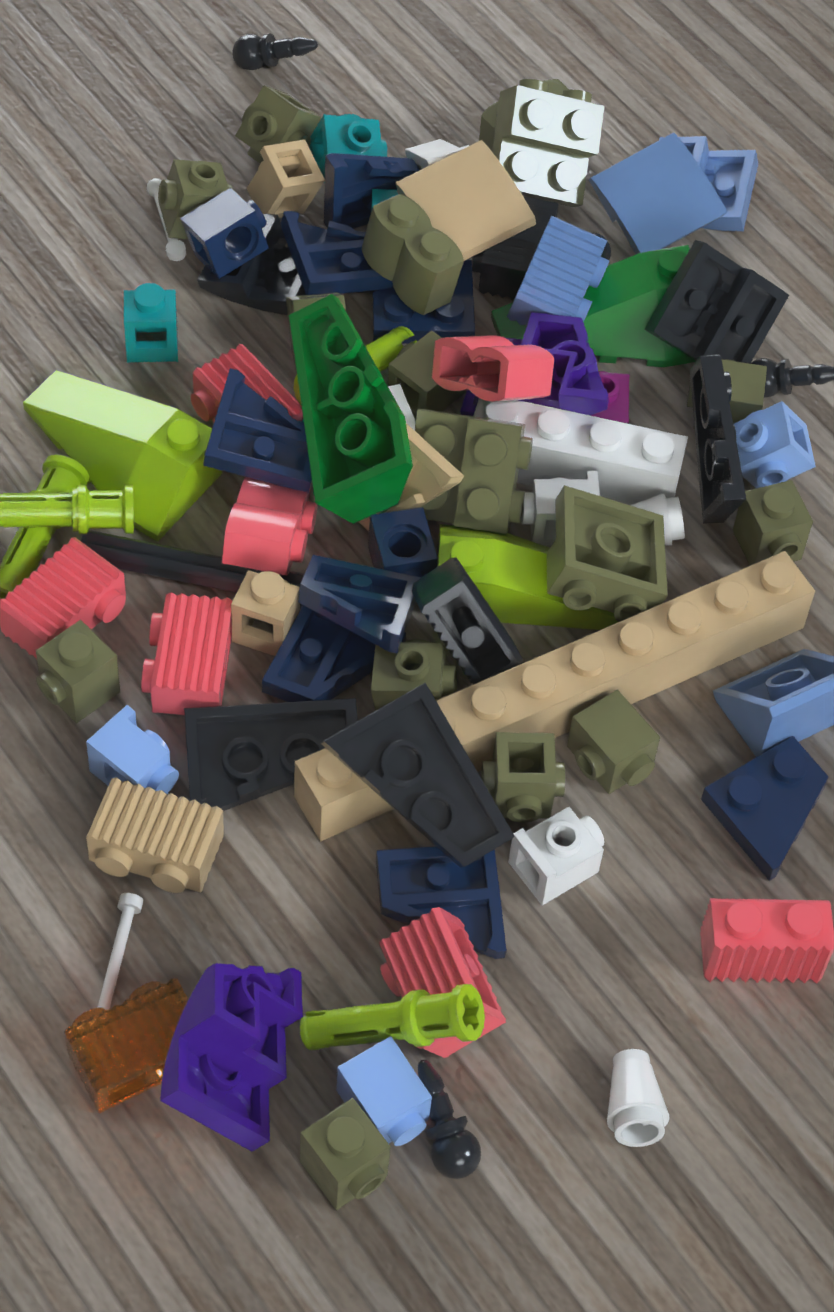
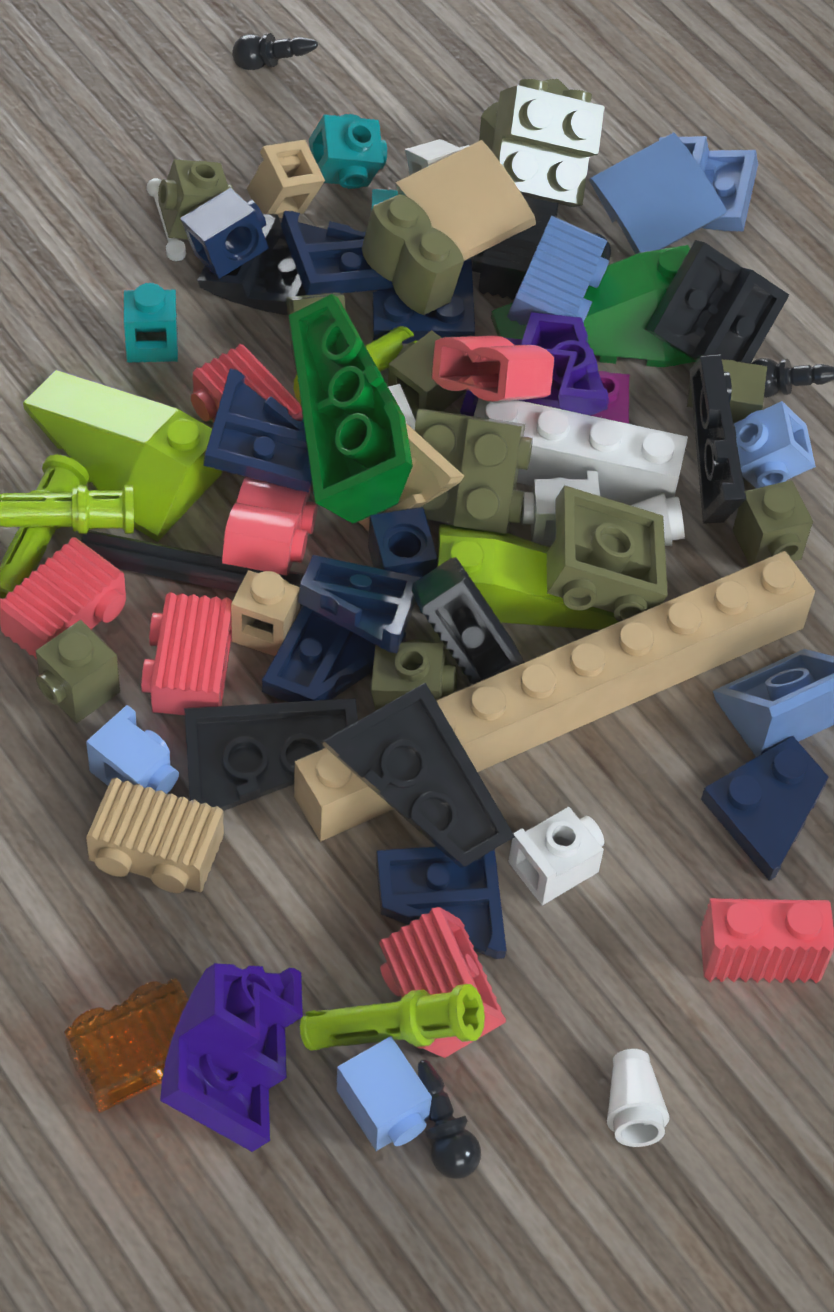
white piece [96,893,143,1015] -> none
olive brick [235,85,322,163] -> none
olive brick [300,1098,391,1211] -> none
dark blue wing [324,153,420,229] -> none
olive brick [481,732,565,823] -> none
olive brick [567,689,660,794] -> none

